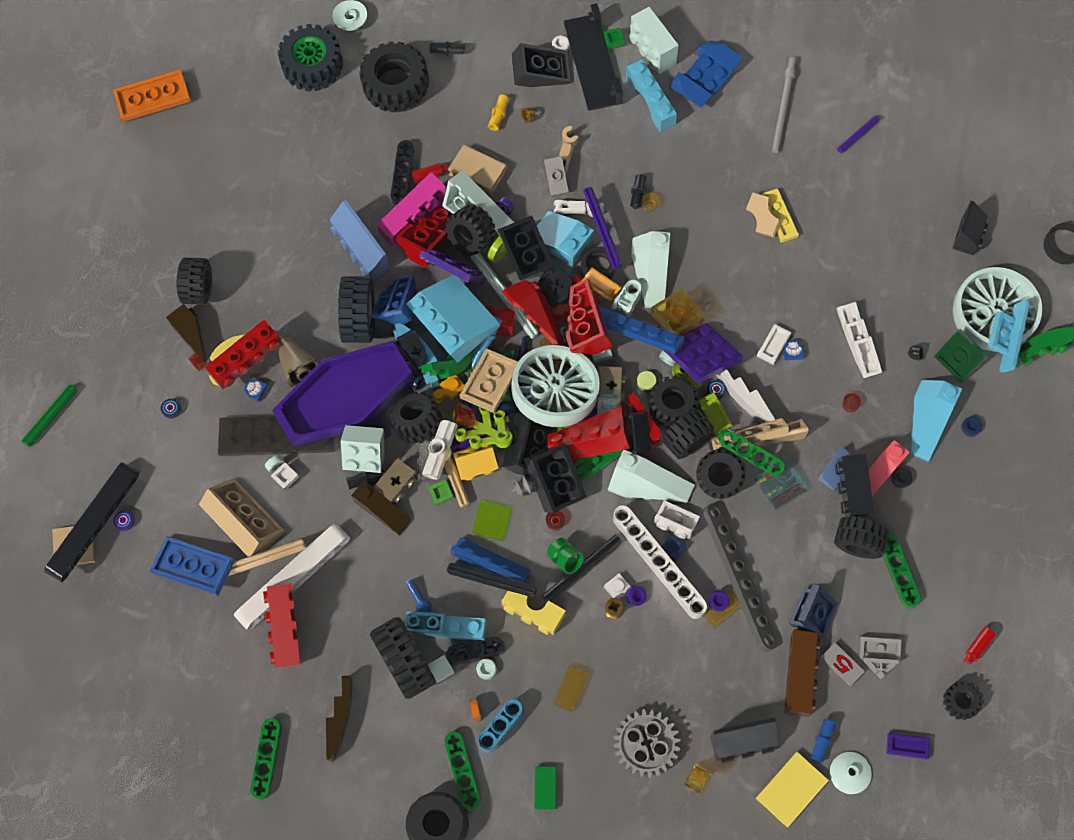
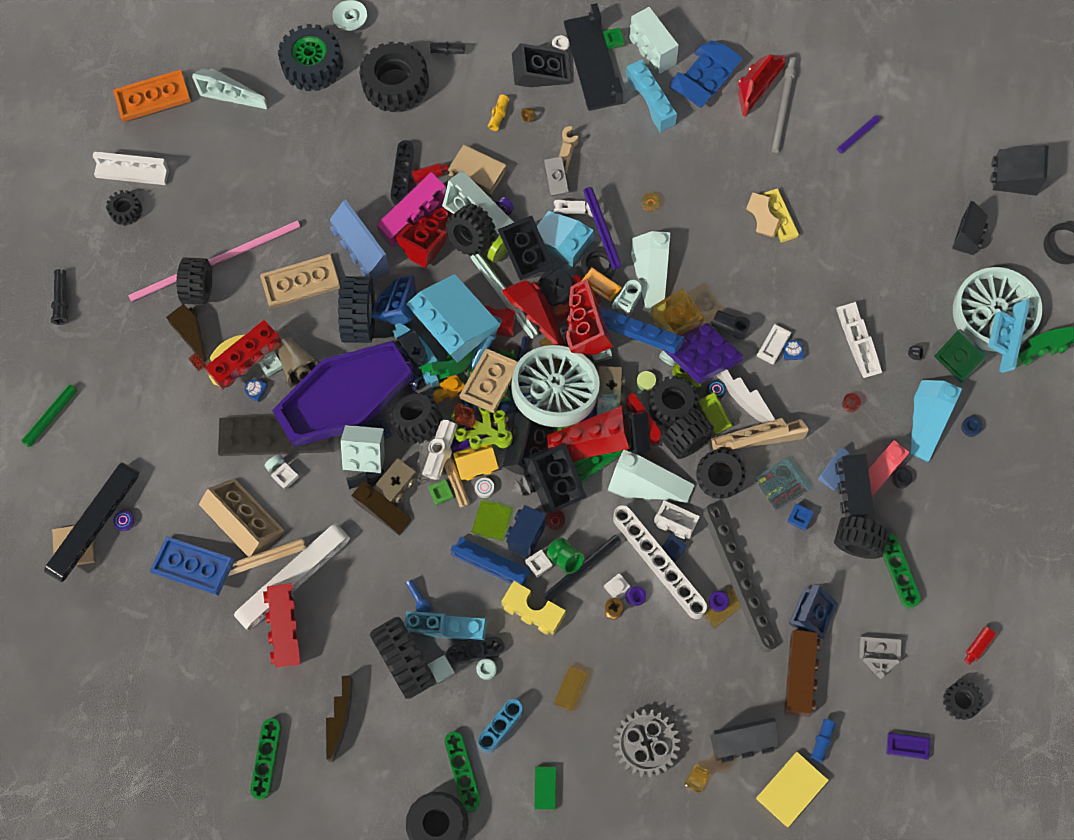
dark blue tile [161,399,181,419] -> none
dark purple plate [419,249,486,284] -> none
black axle [447,563,537,598] -> none
orange tile [469,699,482,722] -> none
black axle [630,174,647,210] -> none
green beam [718,428,784,476] -> none
light grey tile [820,643,865,686] -> none
light aqua dish [830,752,872,794] -> none
none -> black pin [51,269,68,325]
none -> white fence [93,152,170,185]
none -> black tyre [106,190,142,226]
none -> bright pink piece [128,220,300,302]
none -> light aqua wedge [192,68,268,109]
none -> light aqua plate [259,351,283,377]
none -> tan tile [260,253,340,309]
none -> white tile [475,478,495,498]
none -> dark blue brick [505,505,547,559]
none -> white plate [525,550,553,578]
none -> black piece [712,310,750,340]
none -> red wedge [738,54,787,117]
none -> blue plate [787,504,814,531]
none -> black slope [990,145,1049,196]

